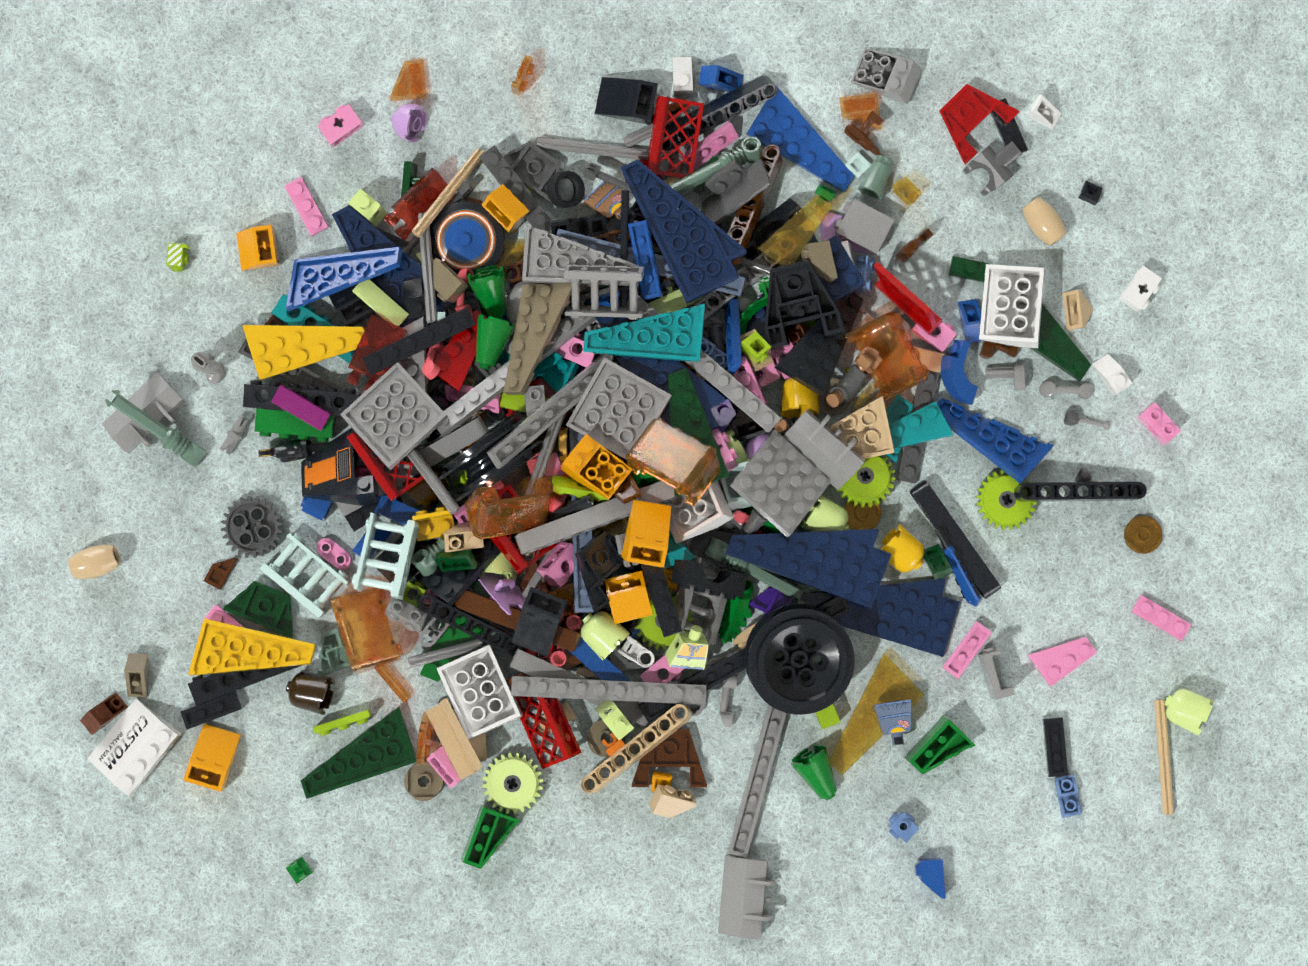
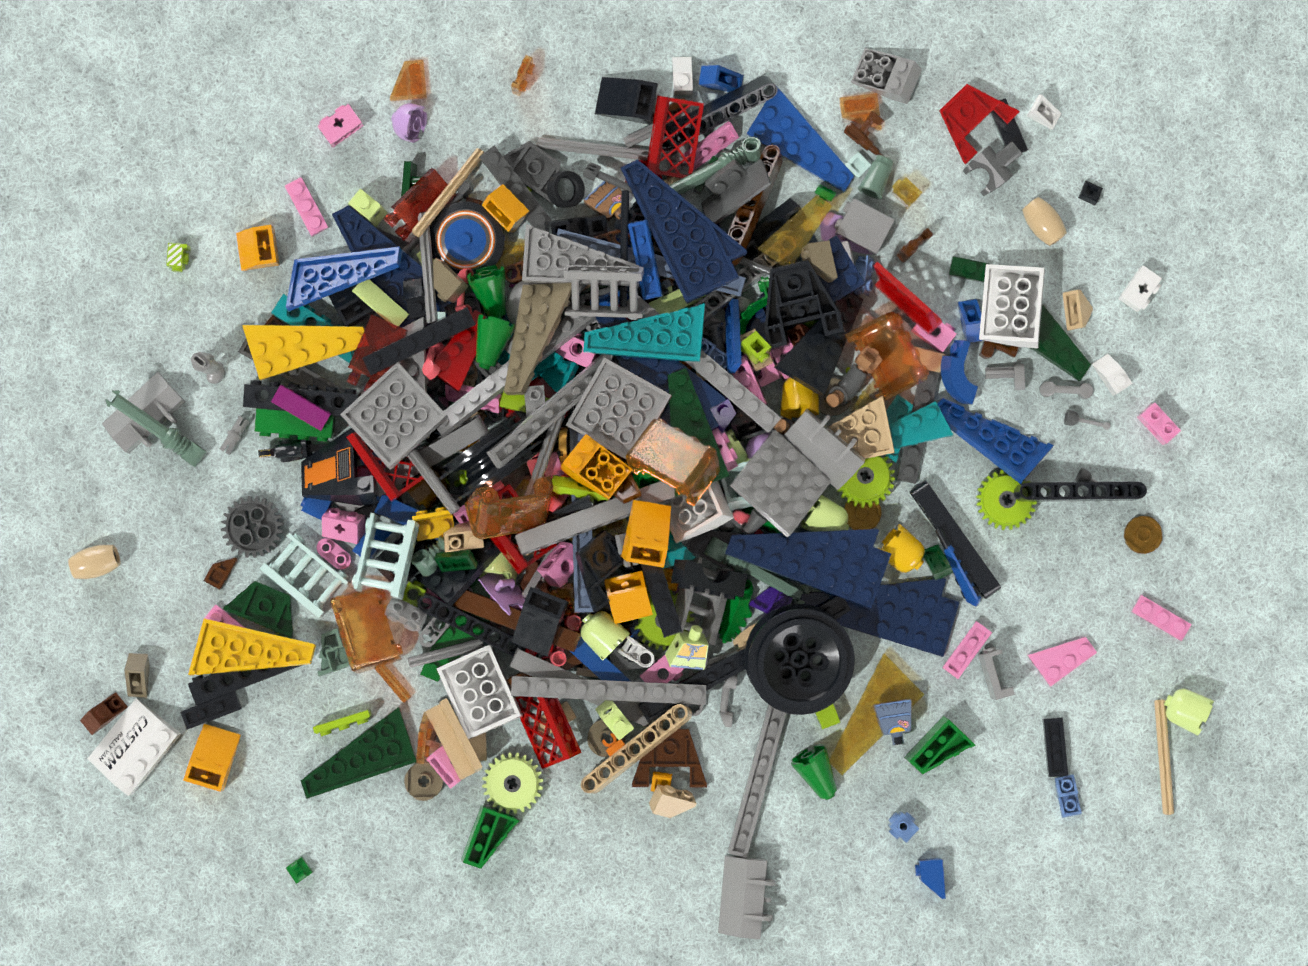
dark brown cylinder [286,672,335,715] -> none
none -> bright pink brick [322,508,365,544]

